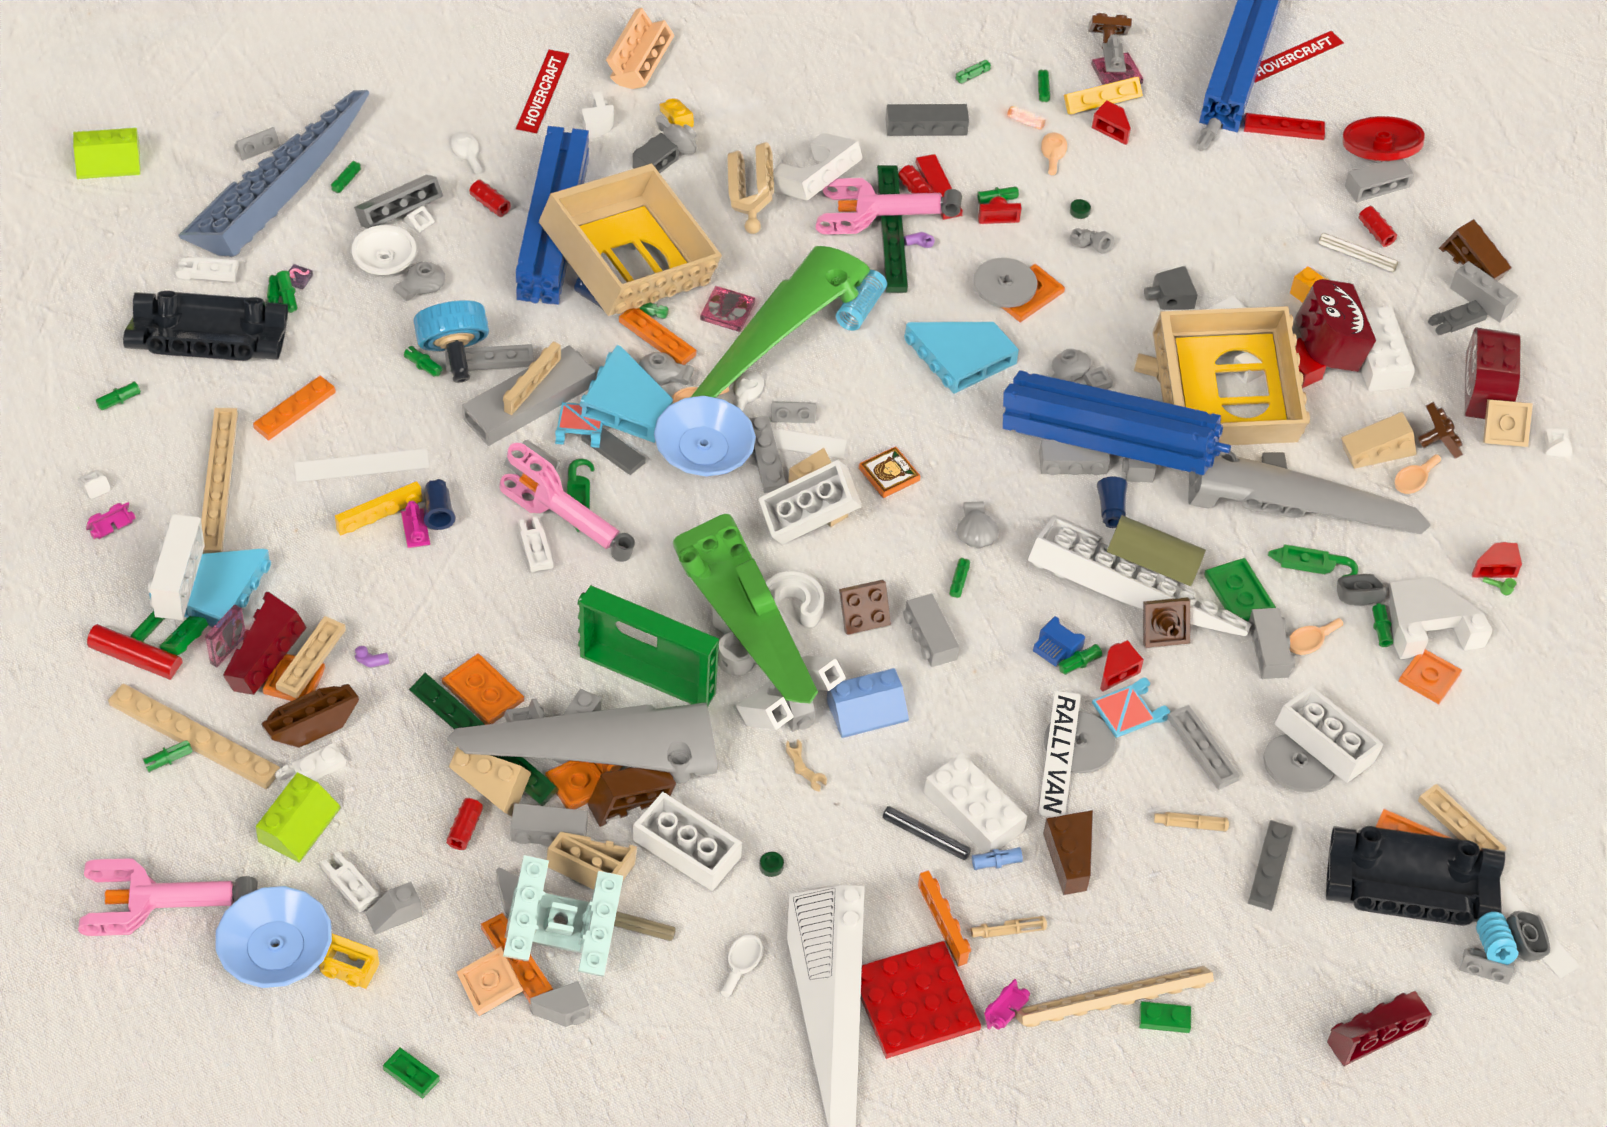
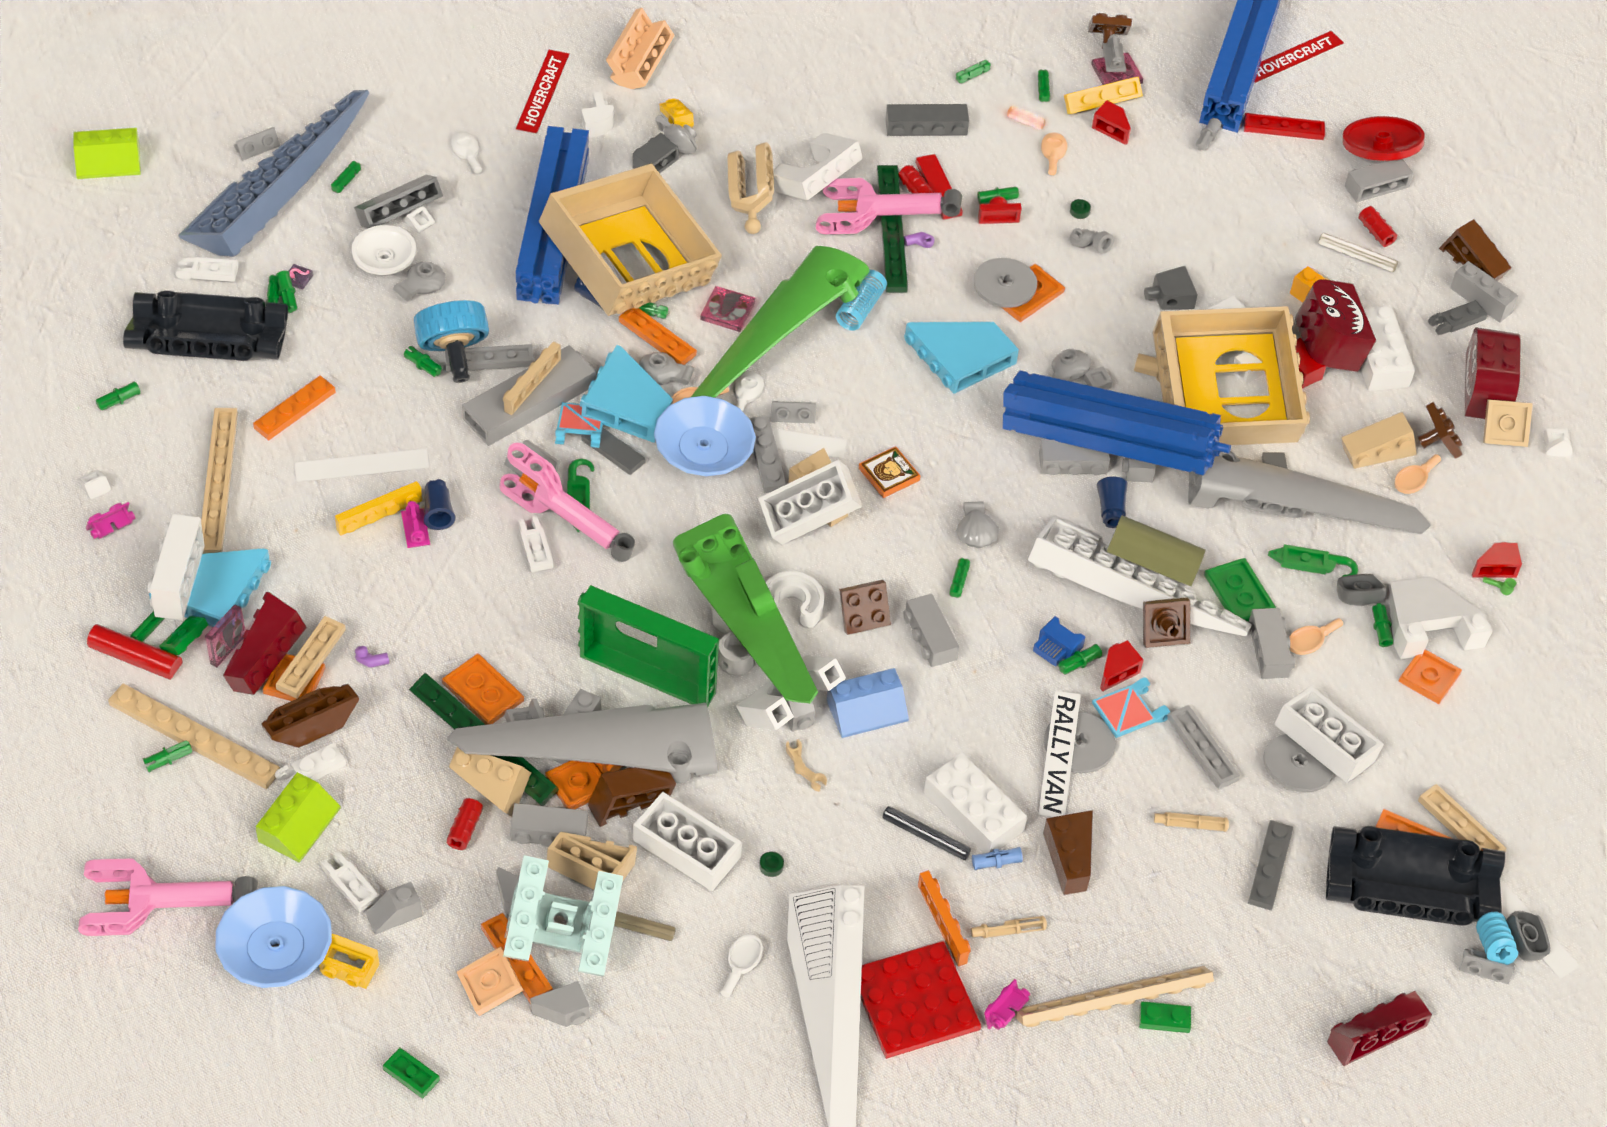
red axle [469,179,511,217] -> none

